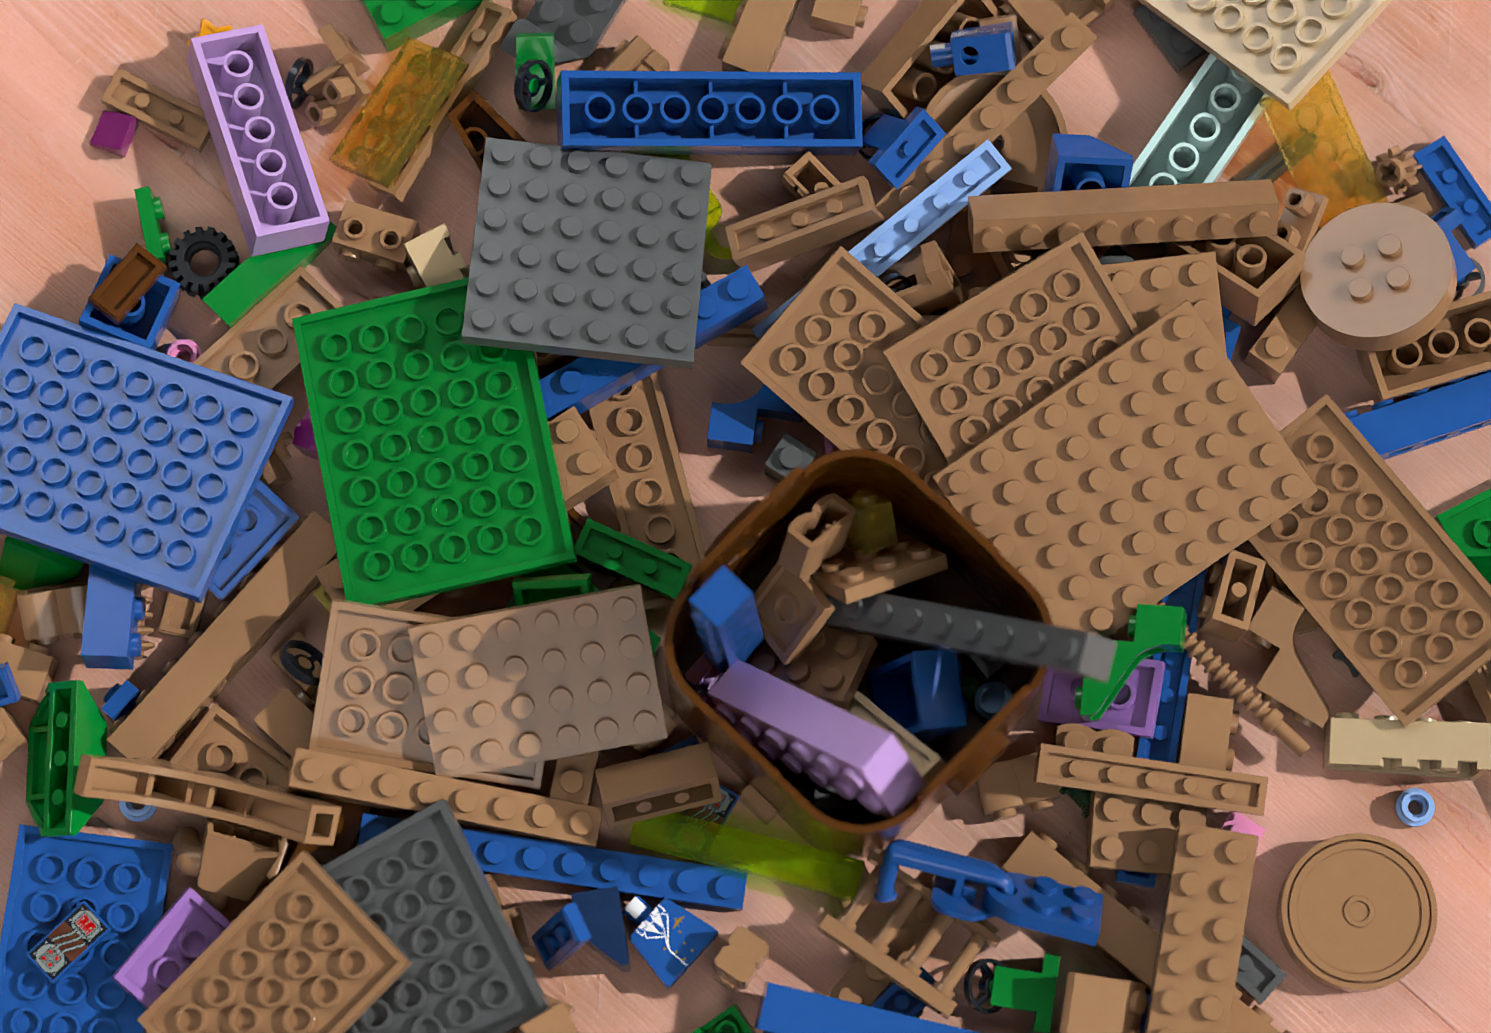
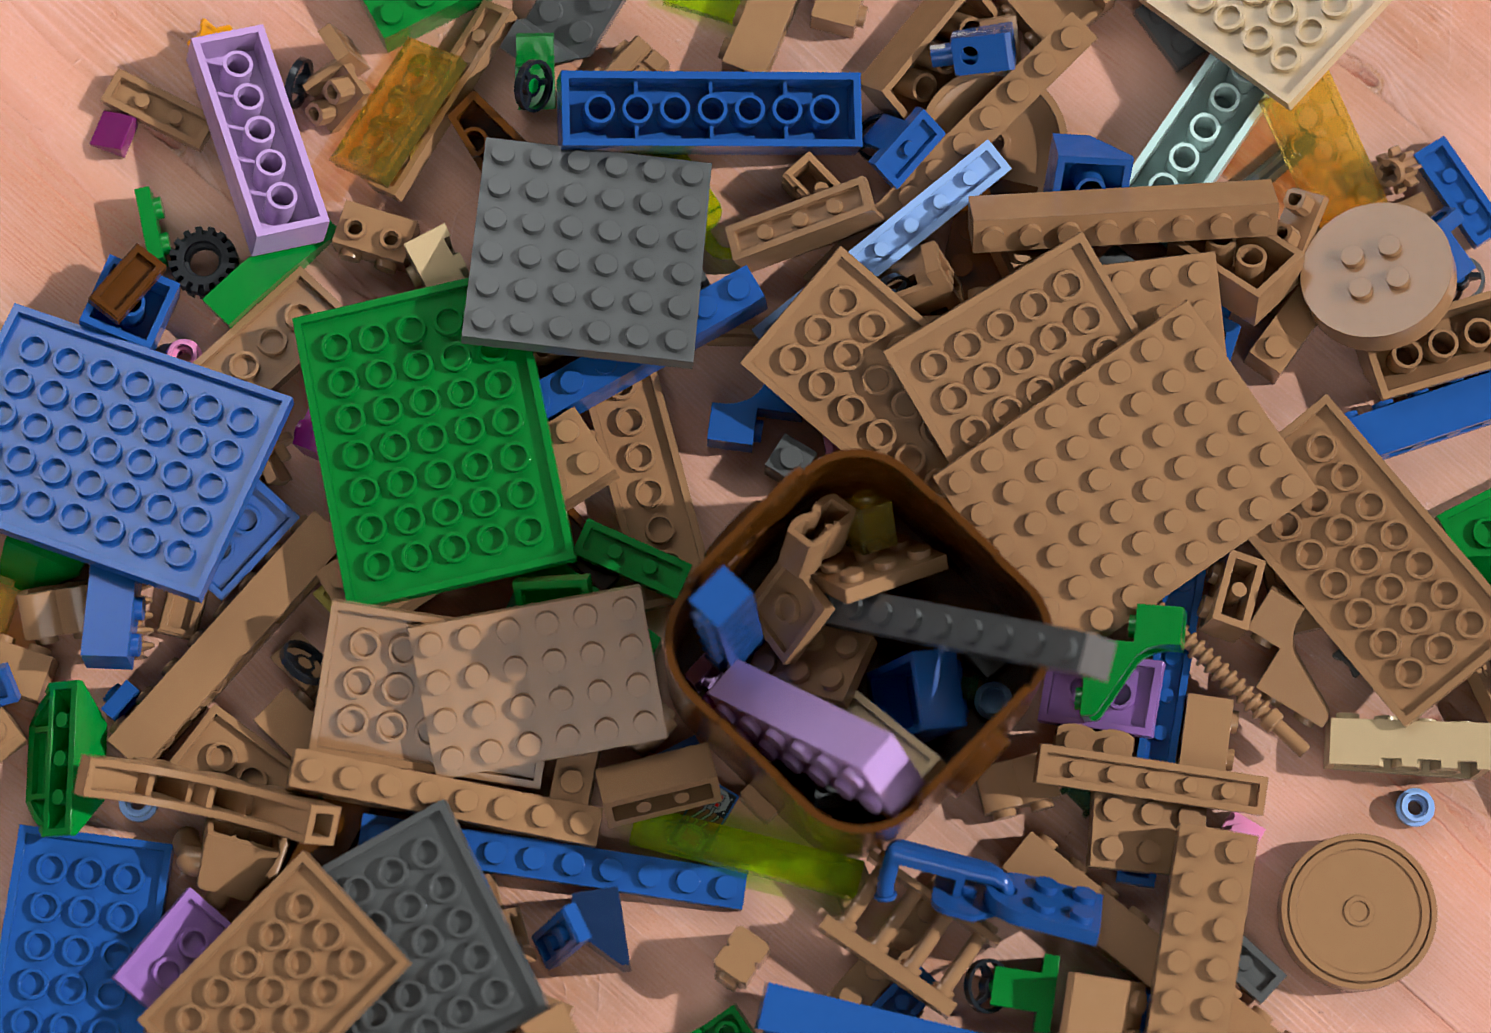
tile [26,900,112,984] -> none
blue torso [623,895,718,990] -> none

